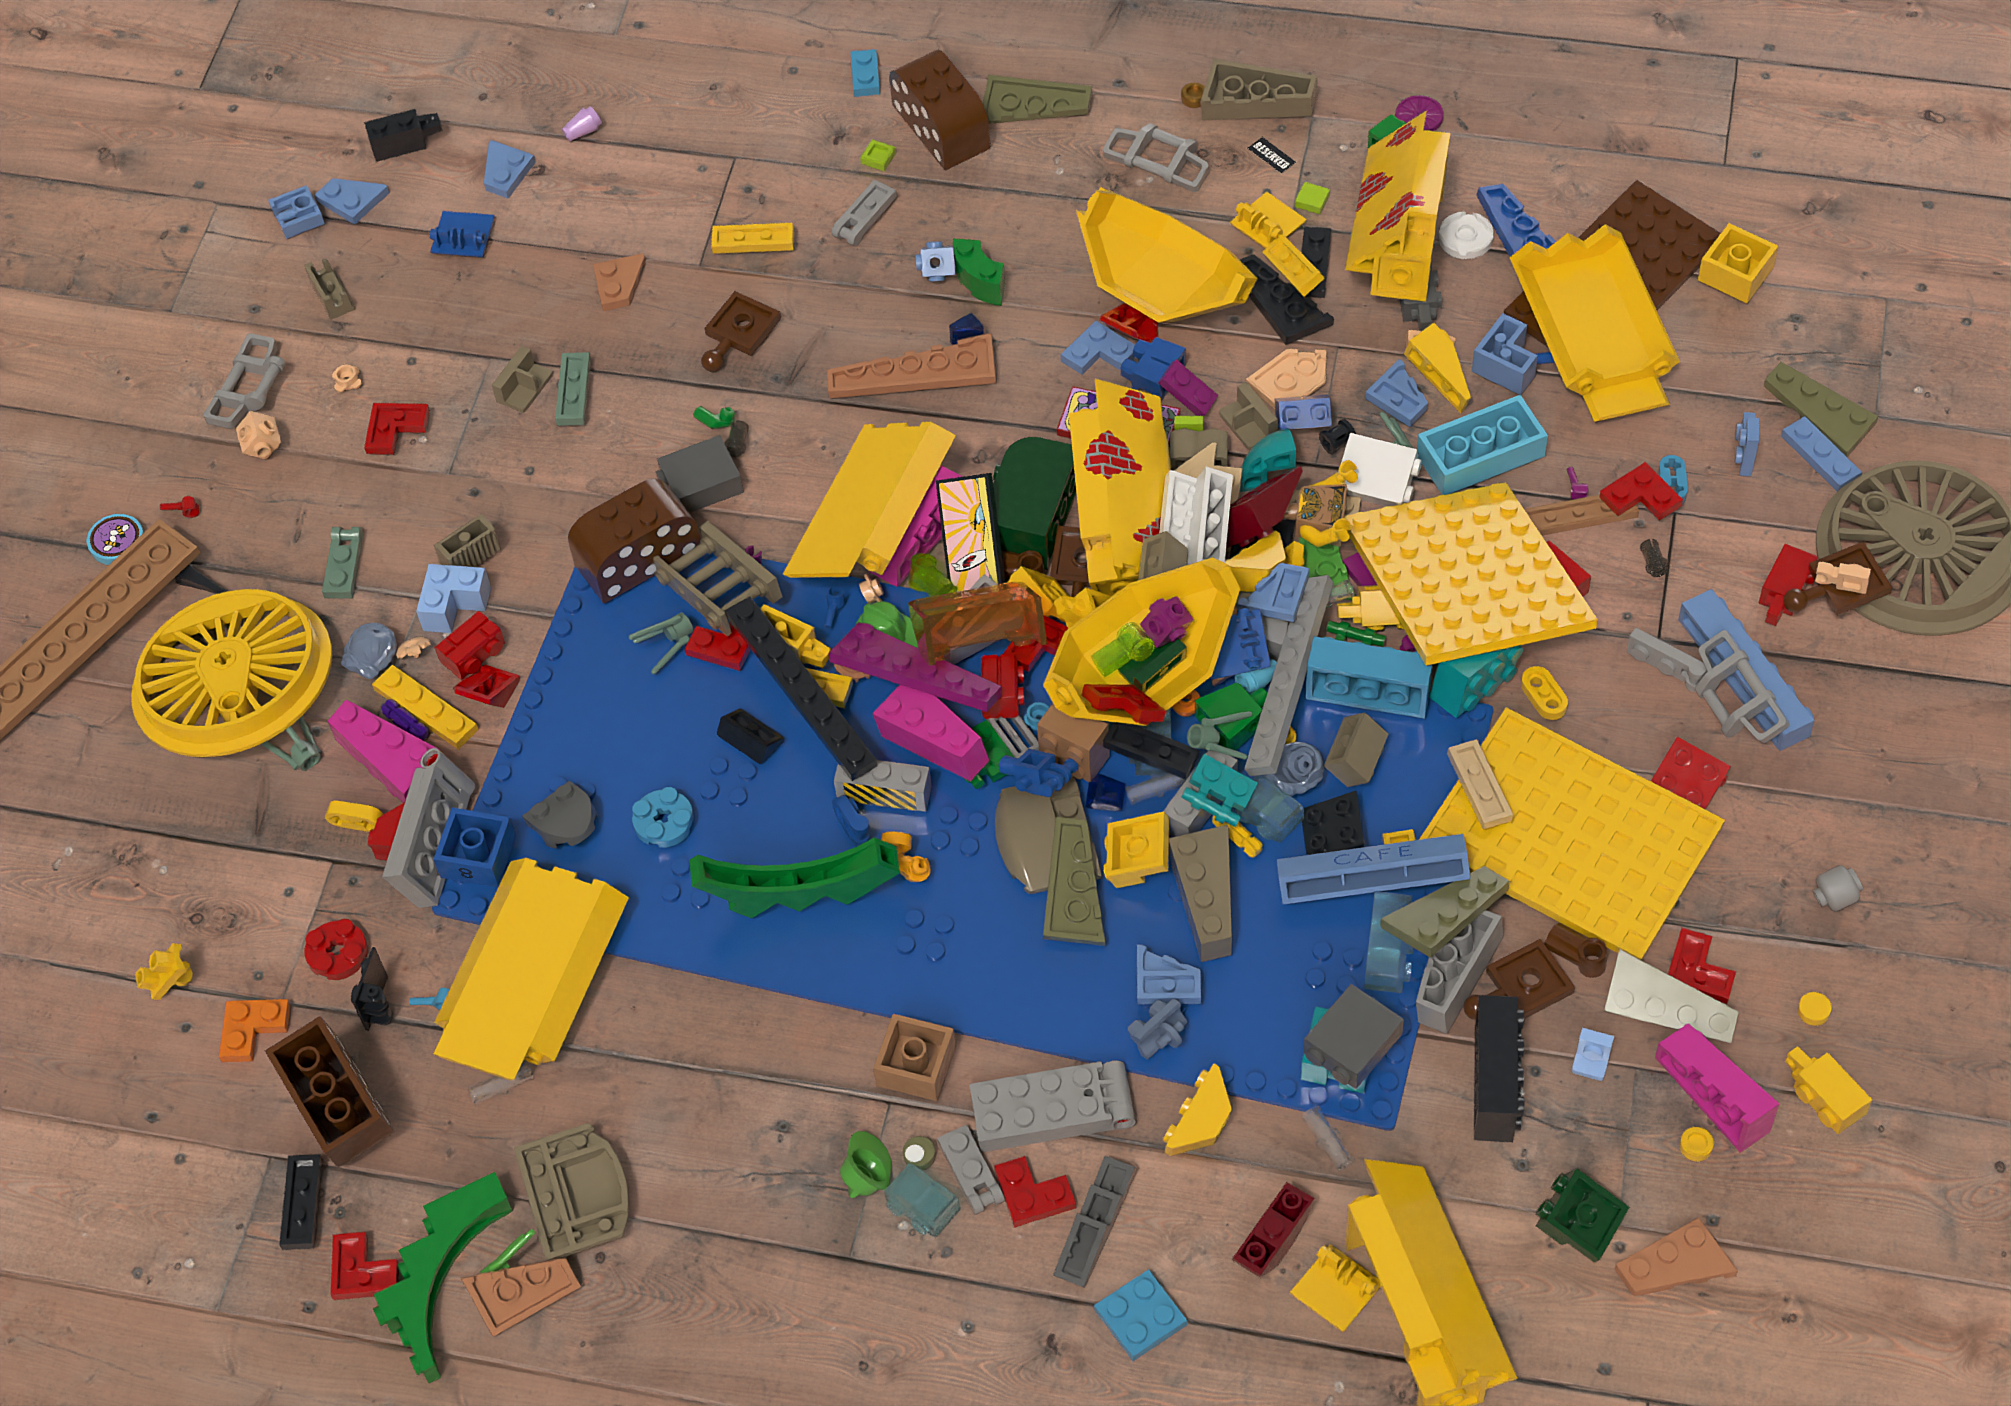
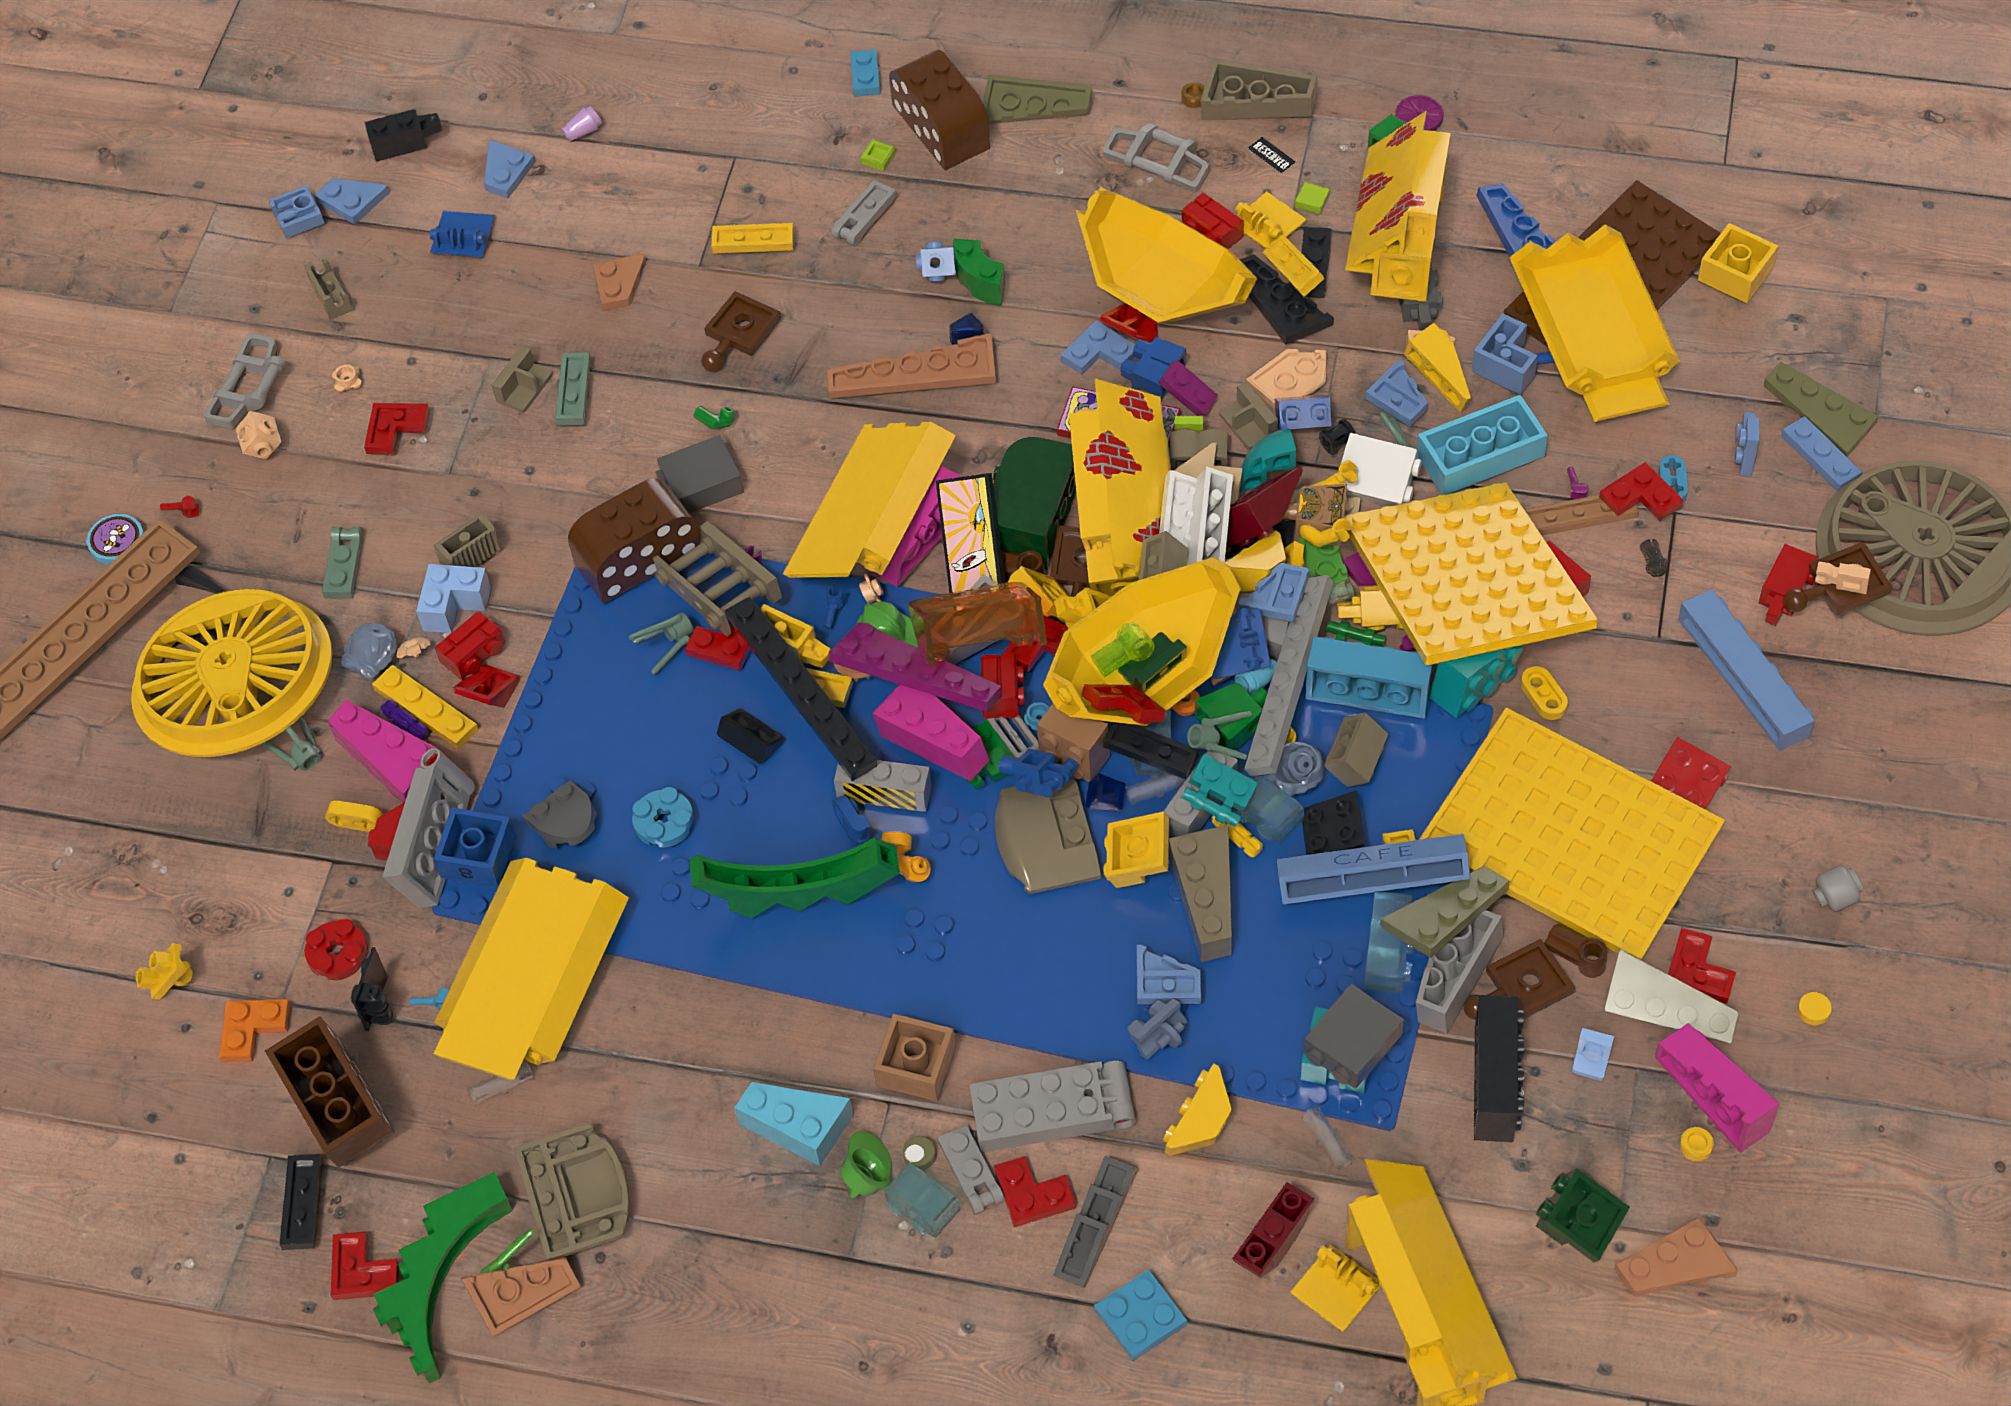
clear smoke pin [724,420,749,457] -> none
clear neon green piece [908,553,958,606] -> none
olive wing [1043,817,1105,946] -> none
magenta brick [1140,596,1194,648] -> none
white tile [1438,212,1493,259] -> none
tan plate [1447,739,1513,829] -> none
light grey plate [1627,628,1707,692] -> none
light grey bar [1695,630,1790,743] -> none
yellow hinge [1785,1046,1872,1135] -> none
none -> medium azure wedge [734,1082,853,1167]
none -> red brick [1182,193,1244,249]

